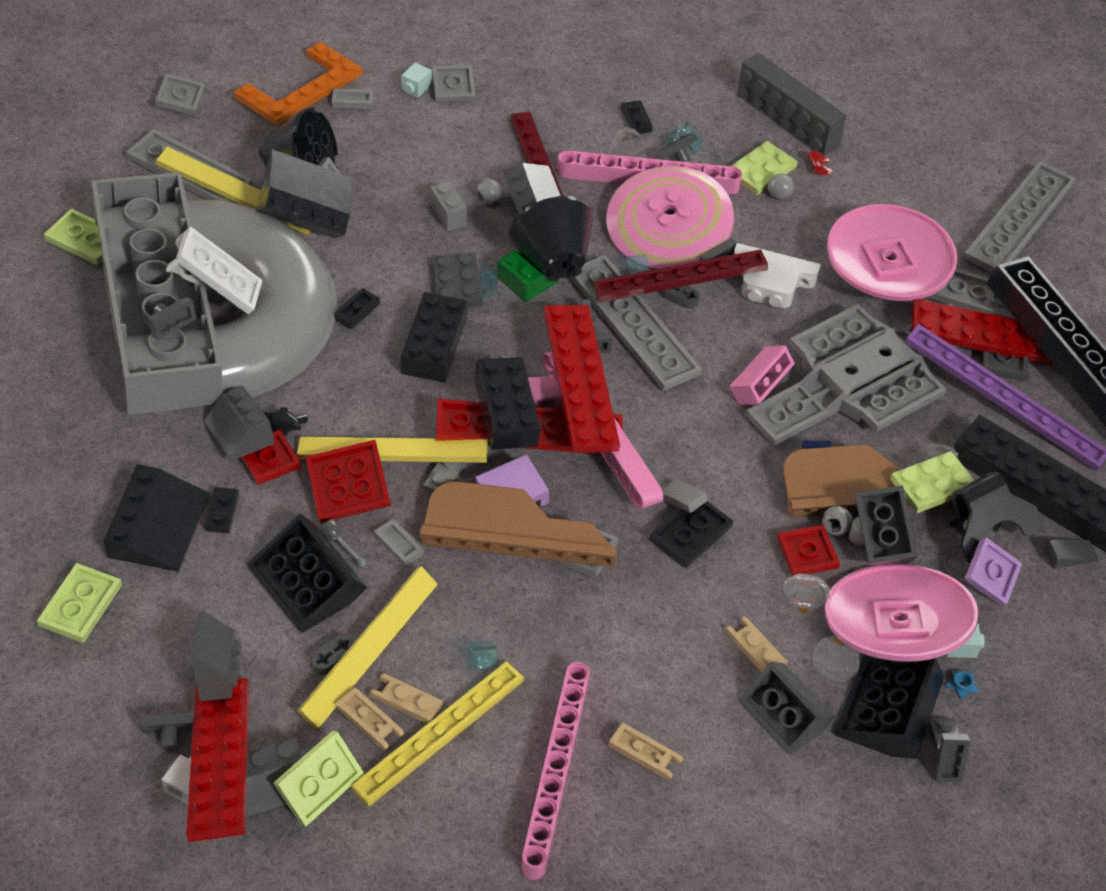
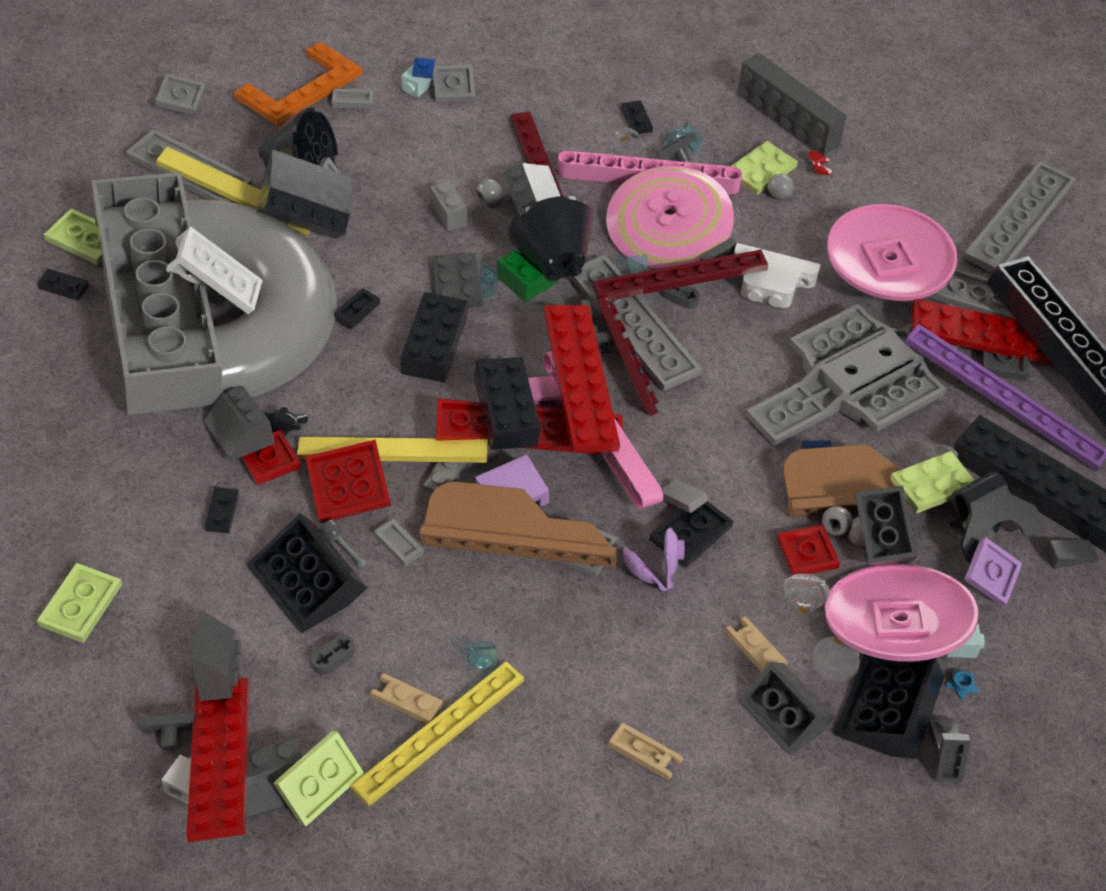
black slope [103,464,209,572] -> none
dark grey tile [148,296,196,340] -> none
light yellow tile [297,566,438,729] -> none
tan hinge [336,687,404,751] -> none
bright pink beam [521,662,590,880] -> none
bright pink brick [729,345,795,405] -> none
none -> black plate [37,269,89,301]
none -> blue plate [412,58,435,79]
none -> dark red plate [597,296,659,416]
none -> lavender animal [622,527,685,591]

